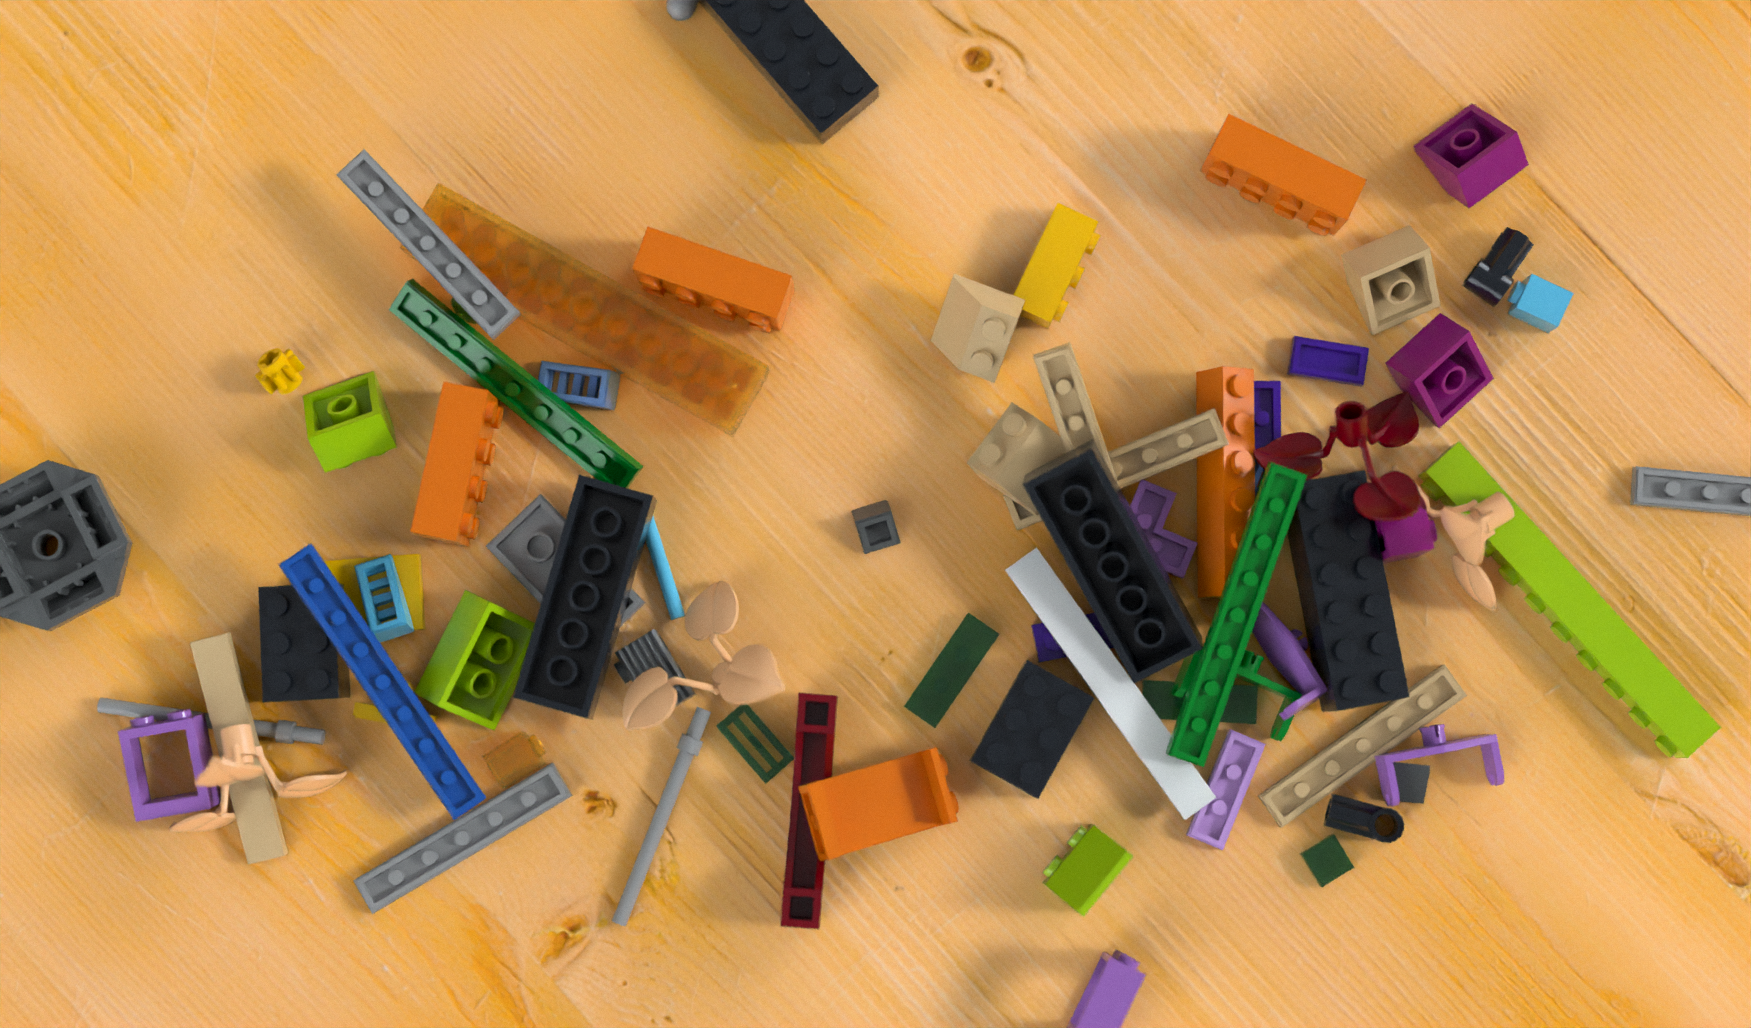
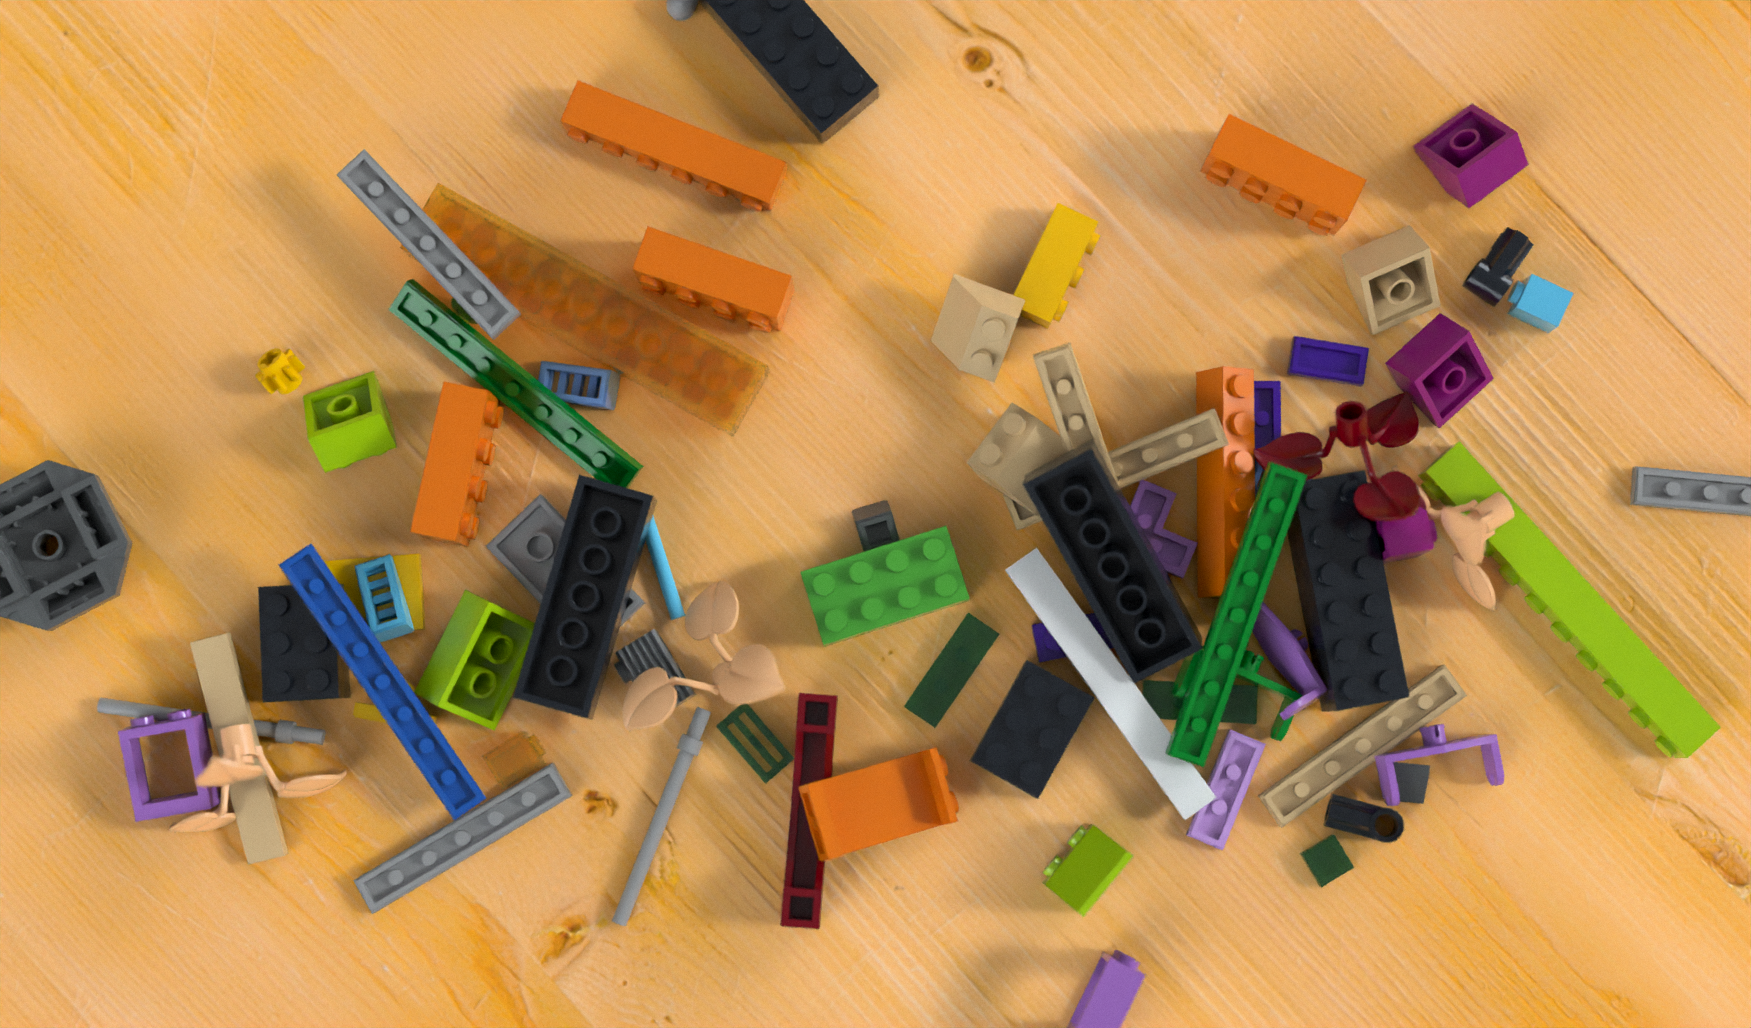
none -> orange brick [560,80,788,212]
none -> bright green brick [800,526,970,647]

